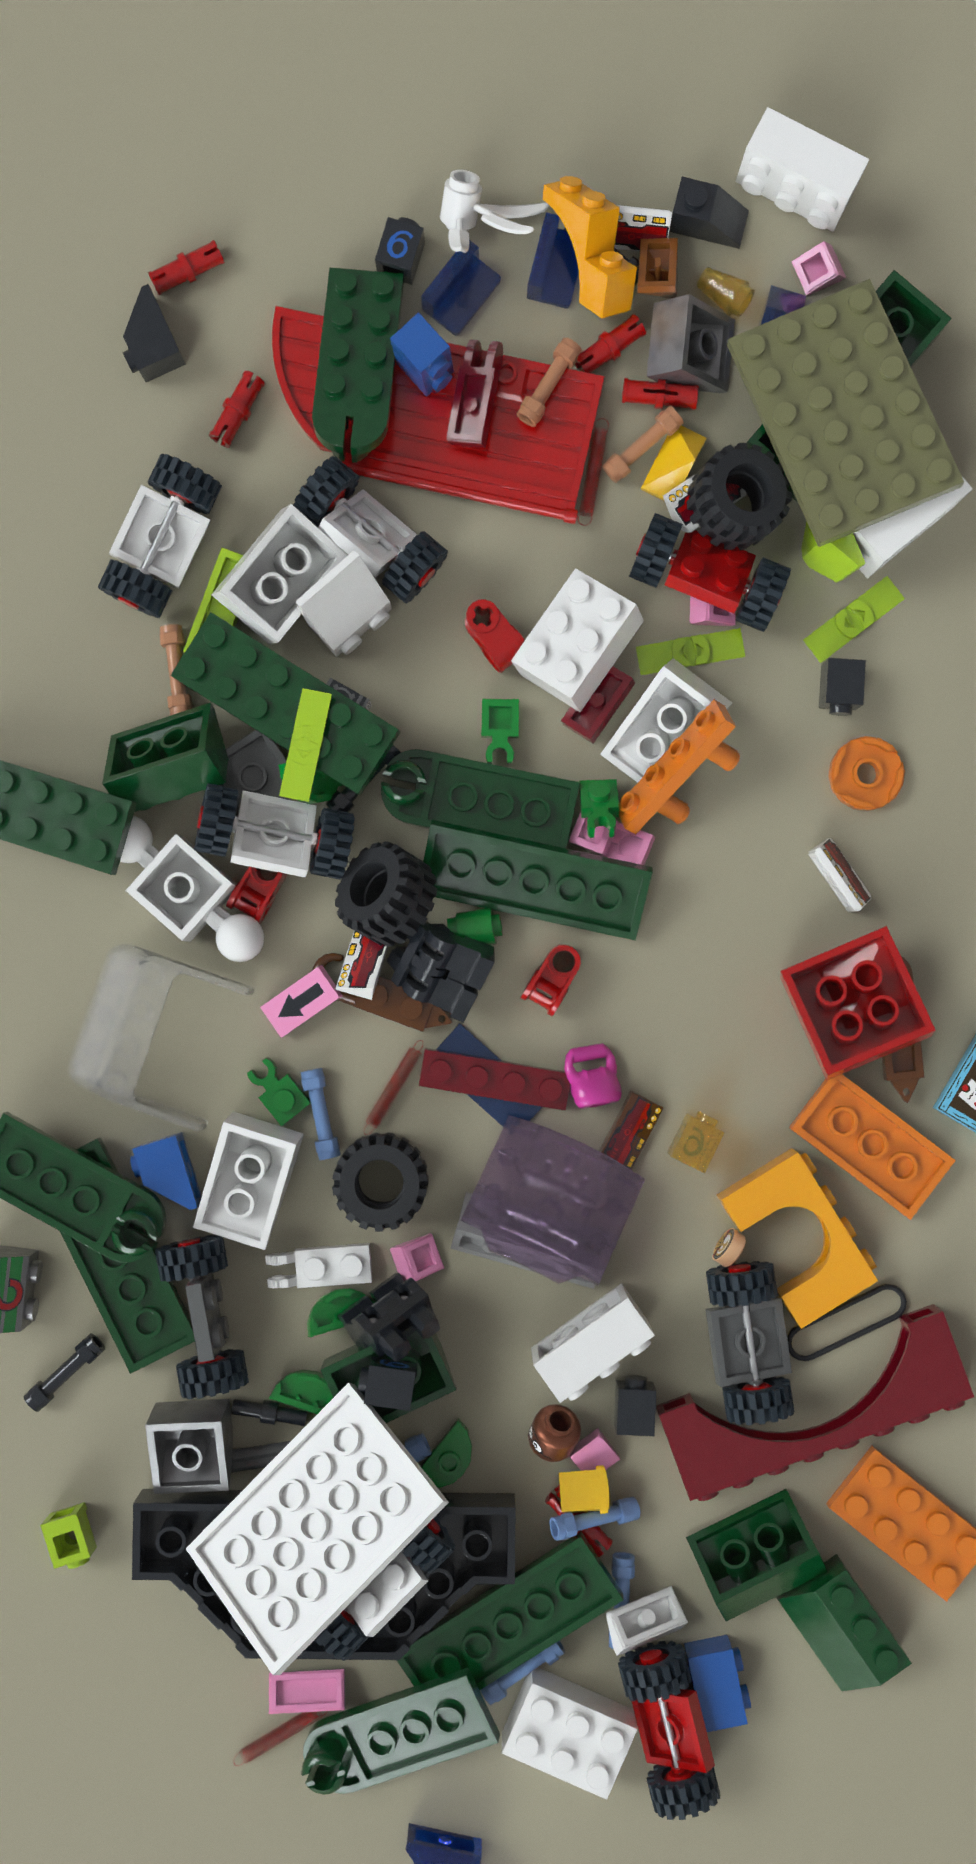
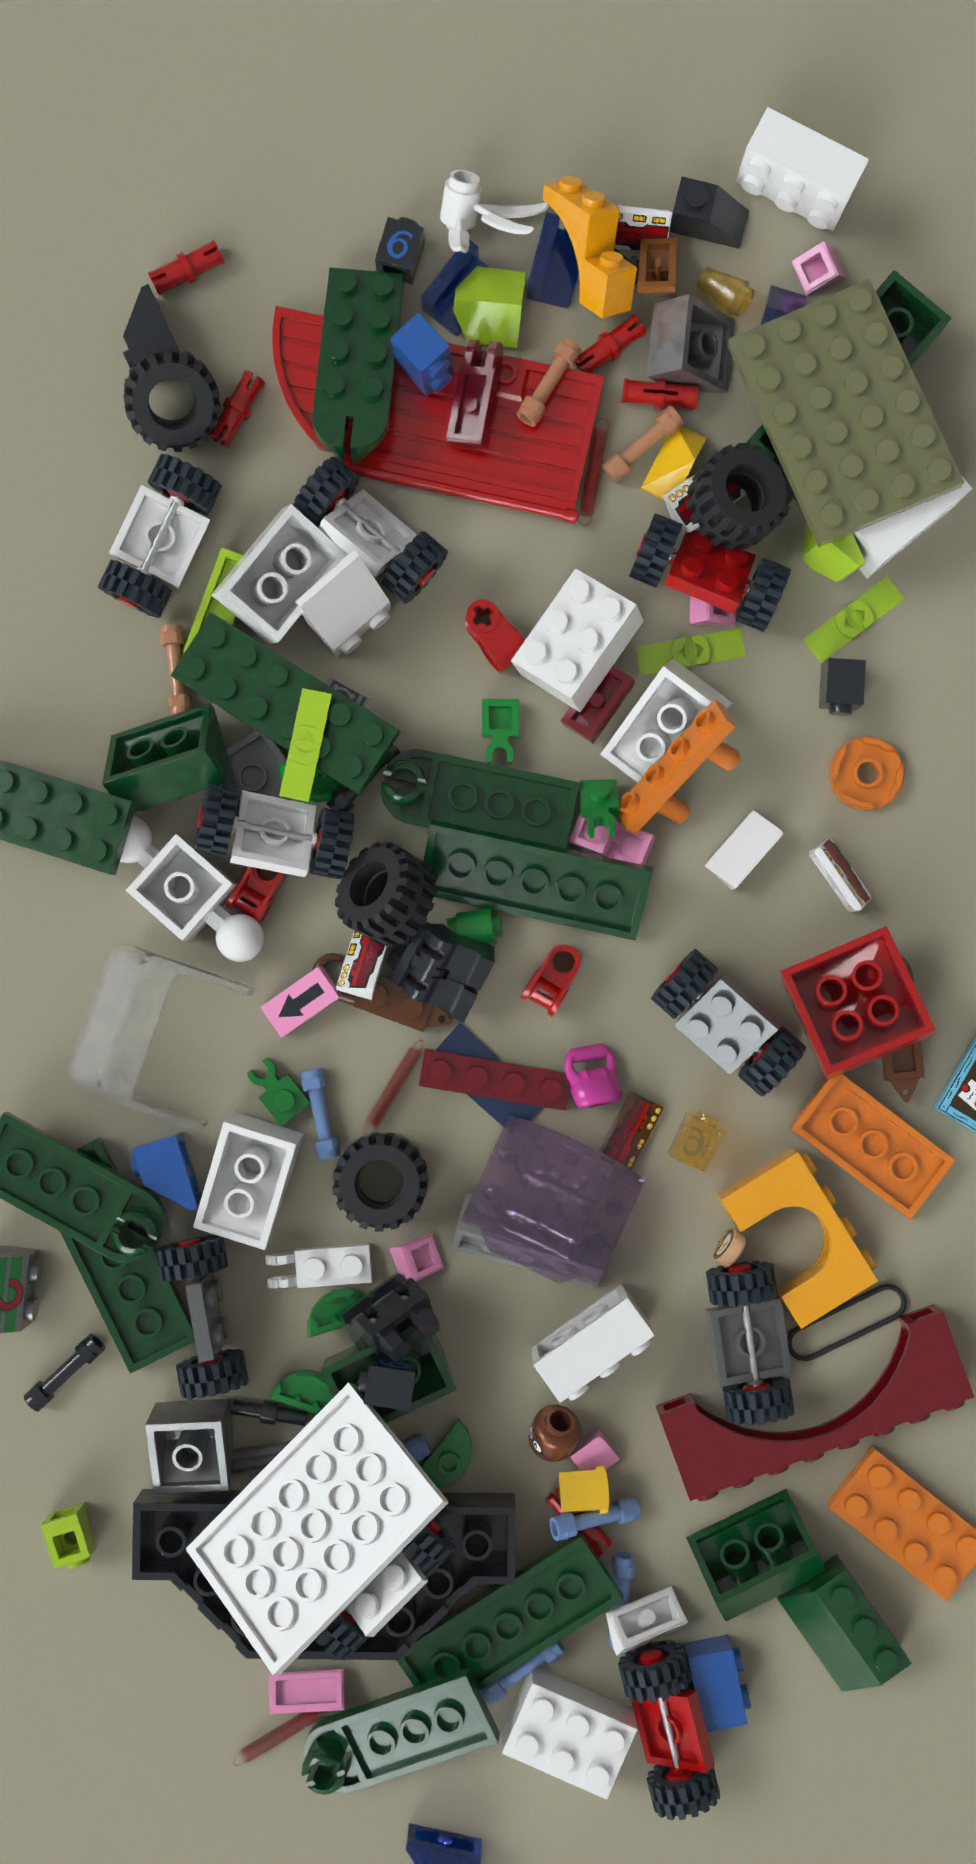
black brick [614,1375,656,1436] -> none
none -> black tyre [123,347,221,452]
none -> lime slope [453,266,526,350]
none -> plate [651,948,806,1097]
none -> white slope [704,810,784,890]

